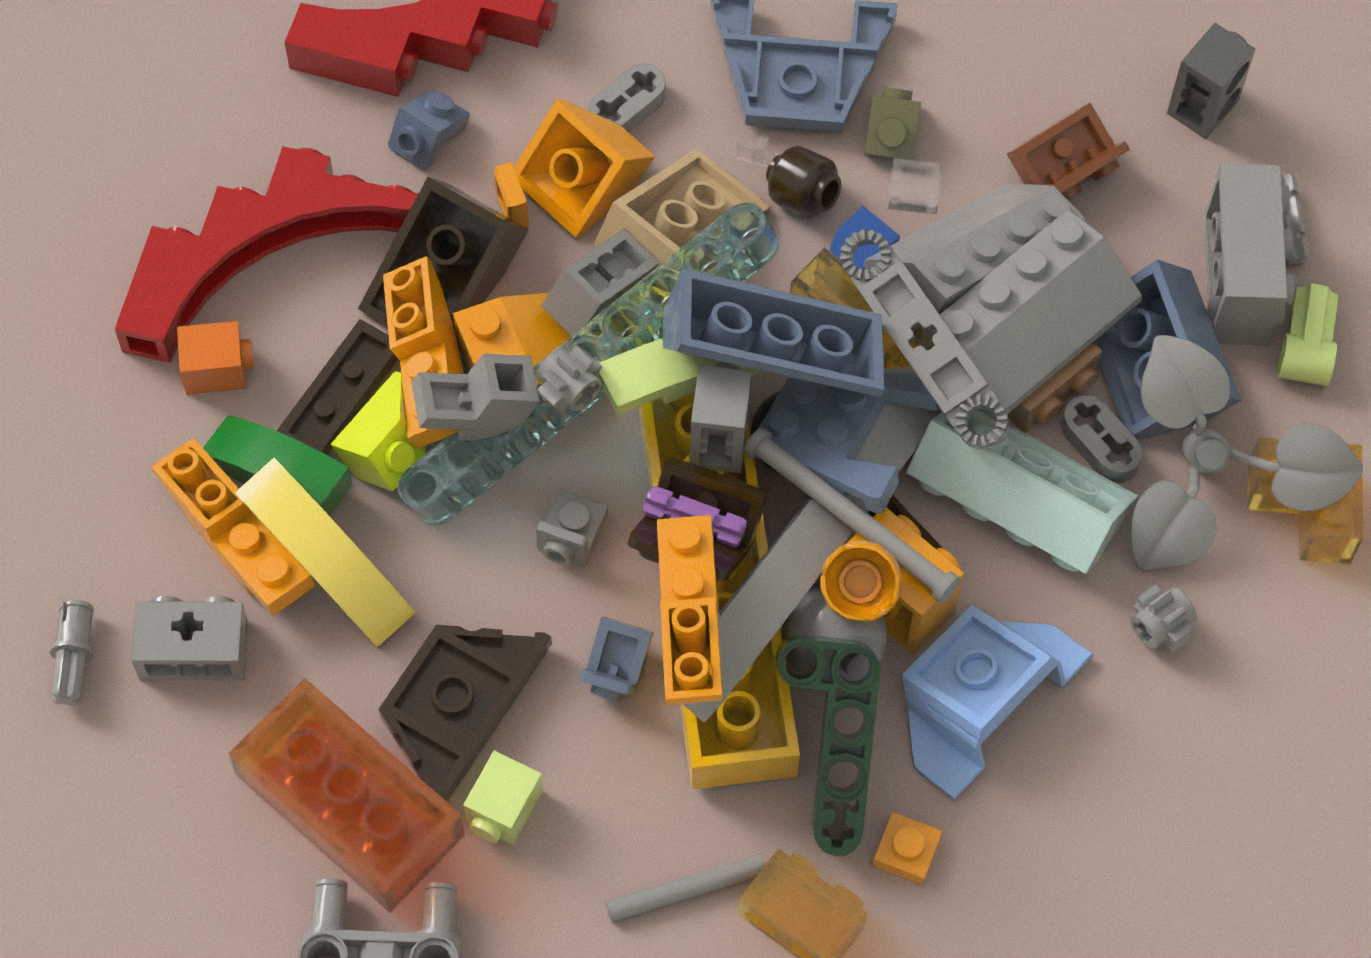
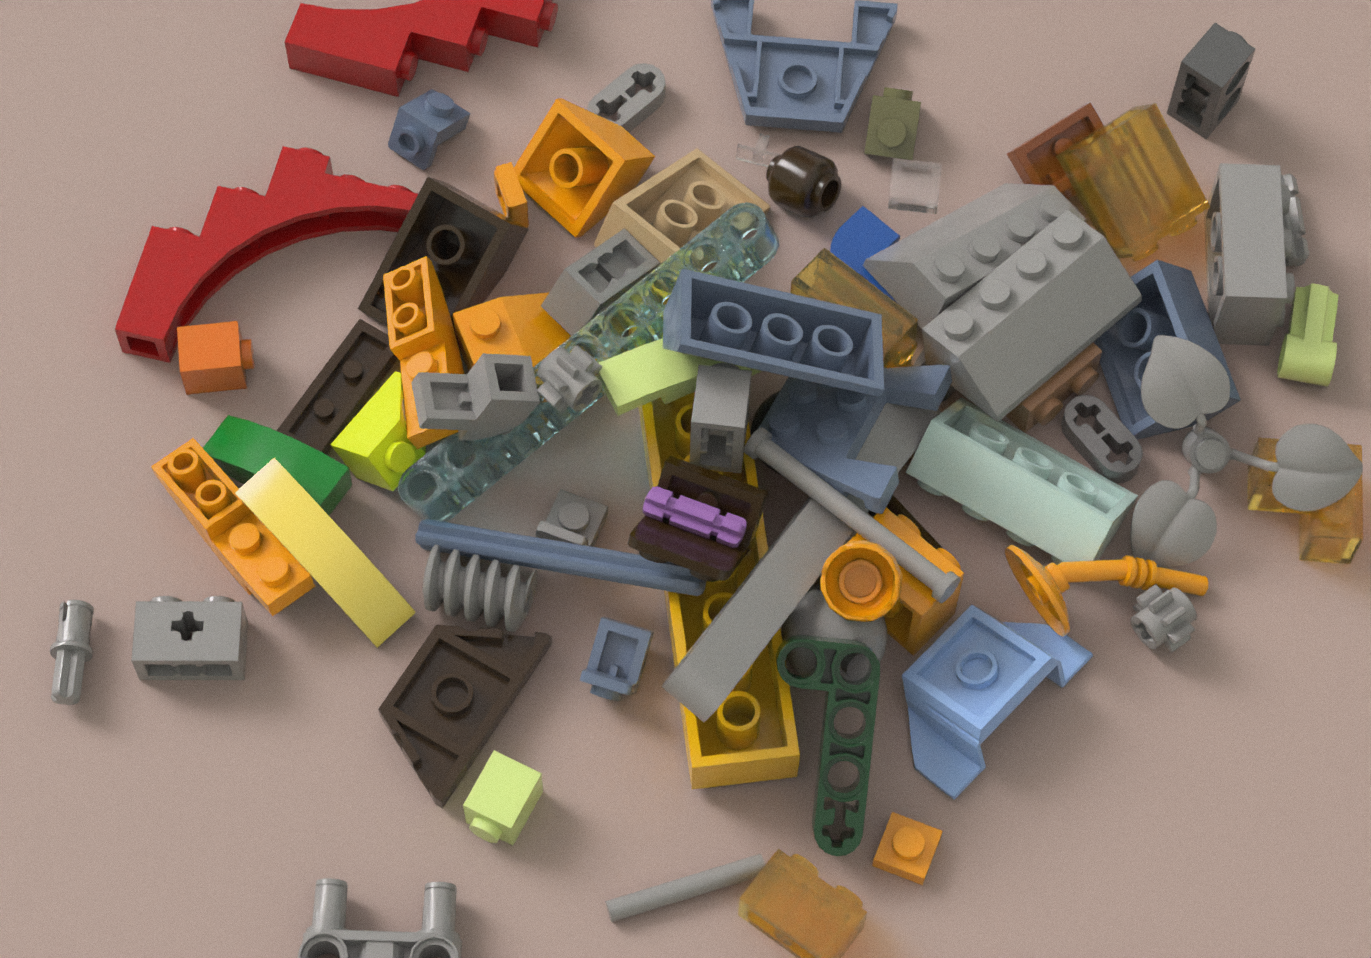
clear orange brick [228,678,465,913] -> none
light orange slope [657,515,723,705] -> none
light grey piece [840,229,1009,450] -> none
none -> sand blue axle [415,519,707,596]
none -> light grey piece [422,545,538,632]
none -> light orange dish [1005,545,1209,637]
none -> clear yellow brick [1056,103,1210,262]

